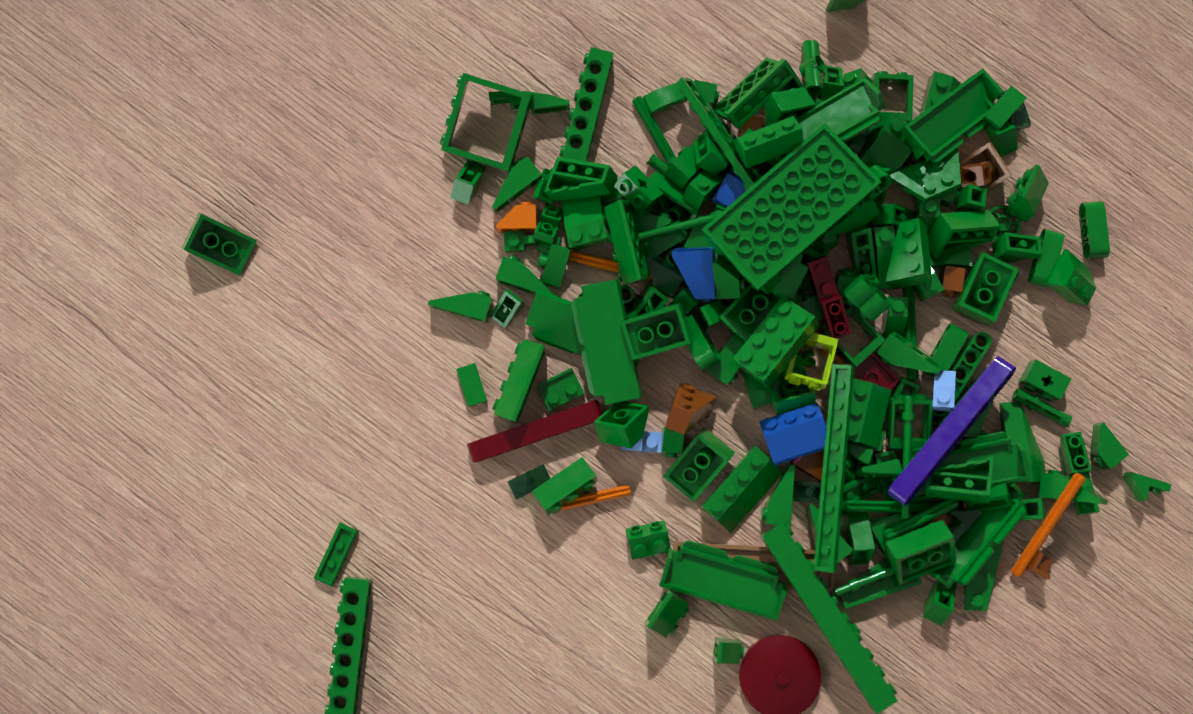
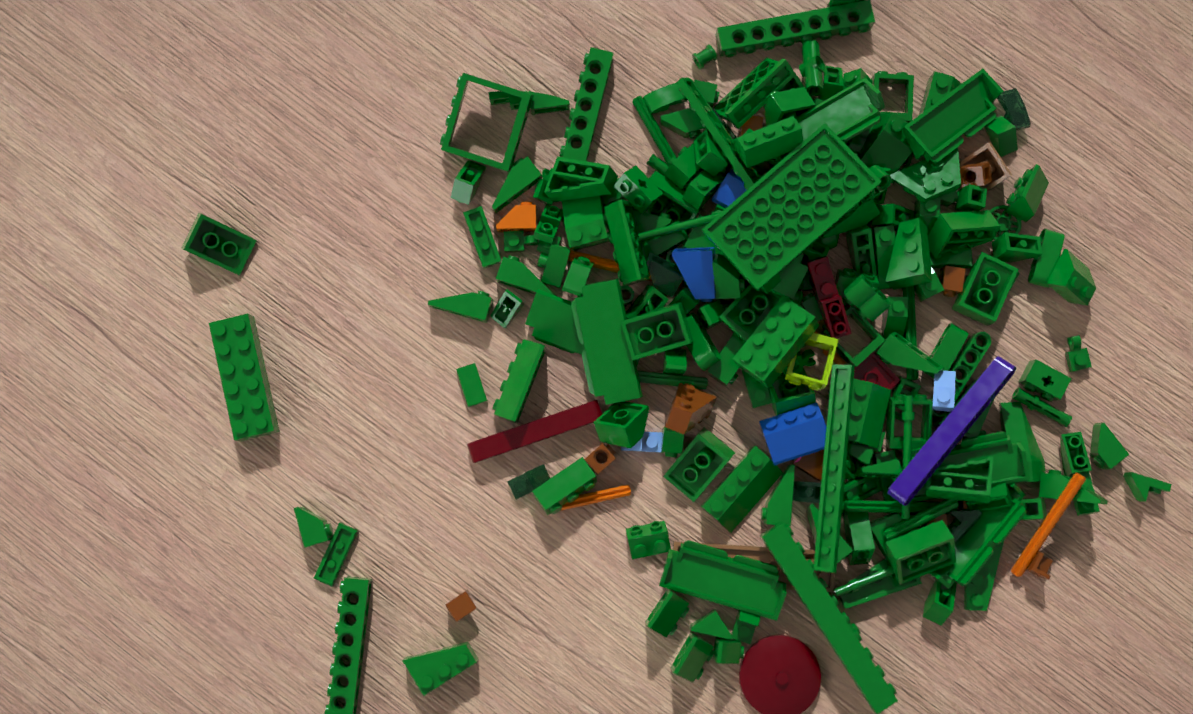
green plate [536,368,585,412] -> none
green slope [983,86,1027,129] -> none
green beam [1079,201,1110,259] -> none
none -> green brick [209,313,280,441]
none -> green slope [294,507,333,548]
none -> green wedge [402,642,478,696]
none -> dark orange panel [445,590,476,622]
none -> green plate [463,206,502,269]
none -> green slope [562,256,594,297]
none -> dark orange brick [584,443,616,475]
none -> green axle [637,370,708,389]
none -> green slope [660,108,705,139]
none -> green slope [663,346,687,375]
none -> green slope [671,632,714,682]
none -> green slope [689,609,732,640]
none -> green bush [692,44,718,70]
none -> green brick [715,0,875,58]
none -> green slope [731,610,760,644]
none -> green plate [1065,335,1092,372]

